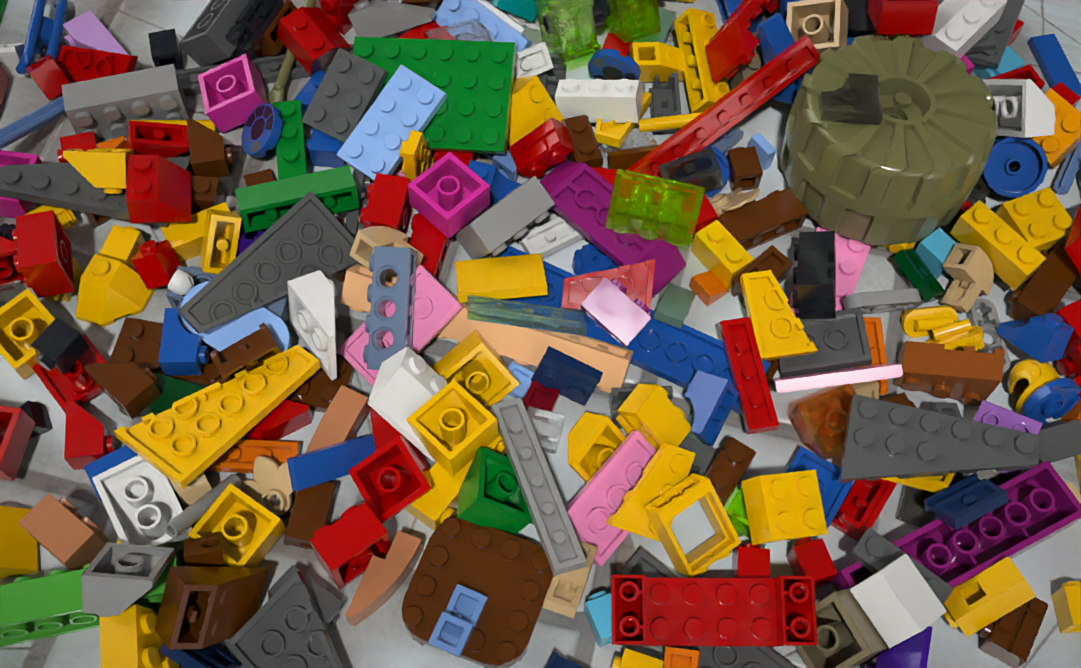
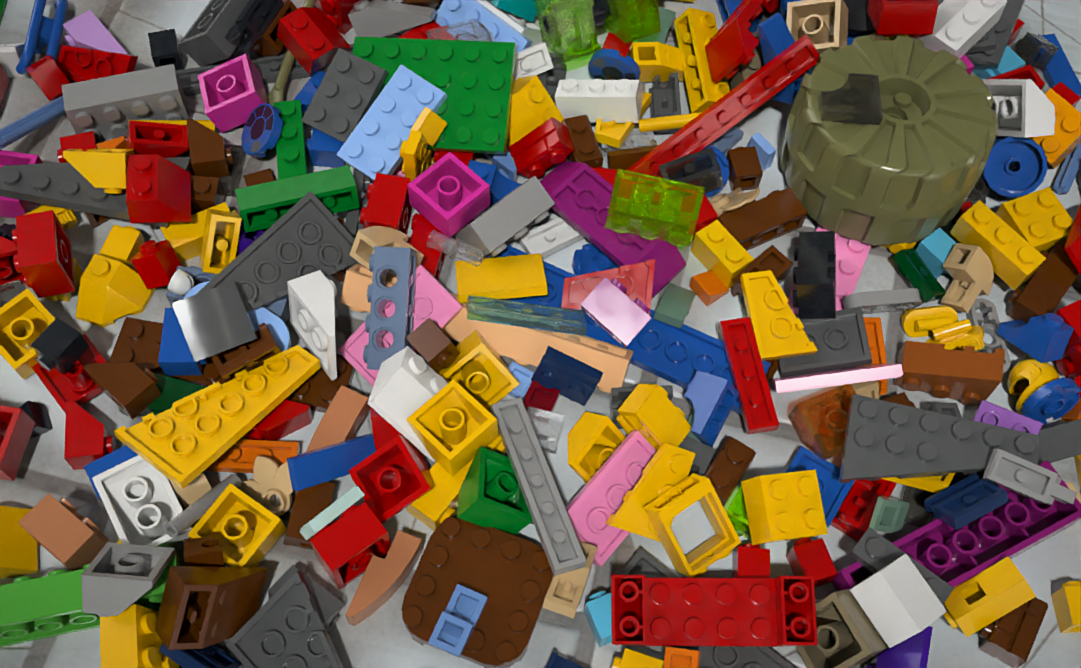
none -> dark grey slope [171,281,258,362]
none -> light aqua tile [299,486,364,540]
none -> reddish brown slope [406,318,460,373]
none -> yellow tile [410,107,447,147]
none -> clear axle [427,230,485,266]
none -> sand green slope [869,496,910,534]
none -> light grey hinge [983,448,1077,505]
none -> clear smoke brick [1014,32,1059,70]

